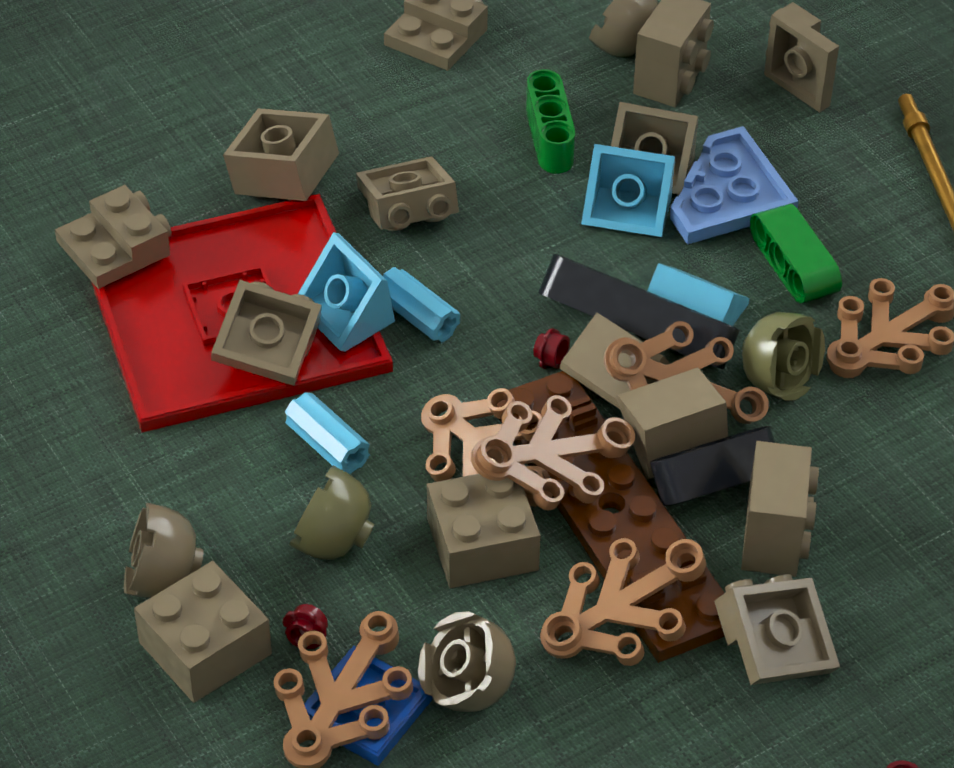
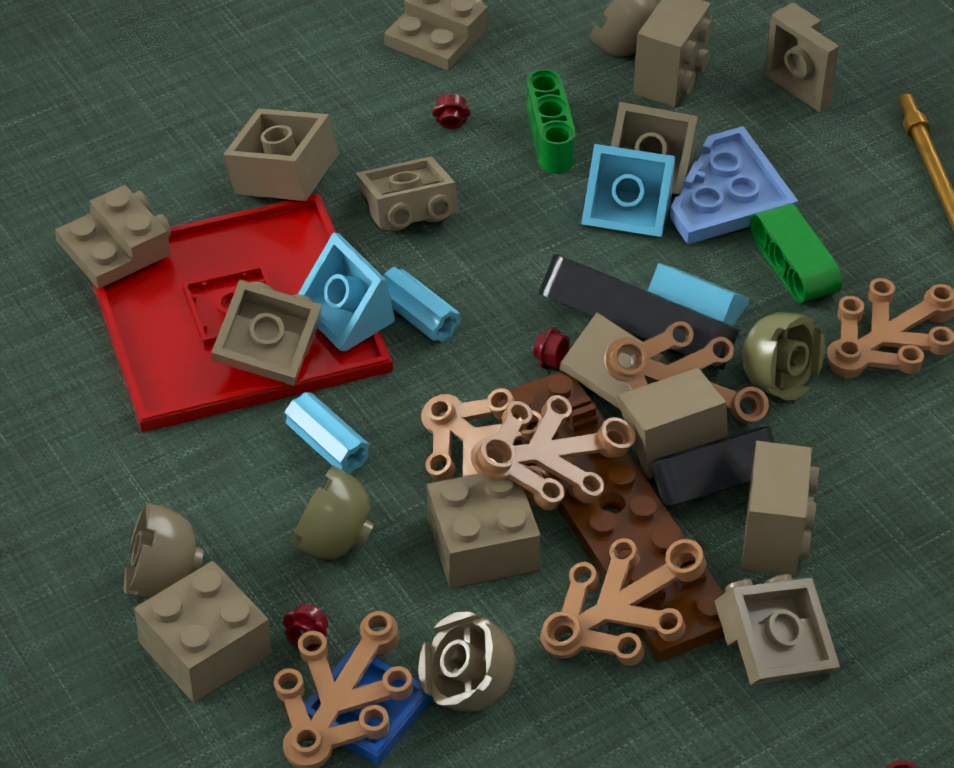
none -> dark red plate [432,94,471,129]

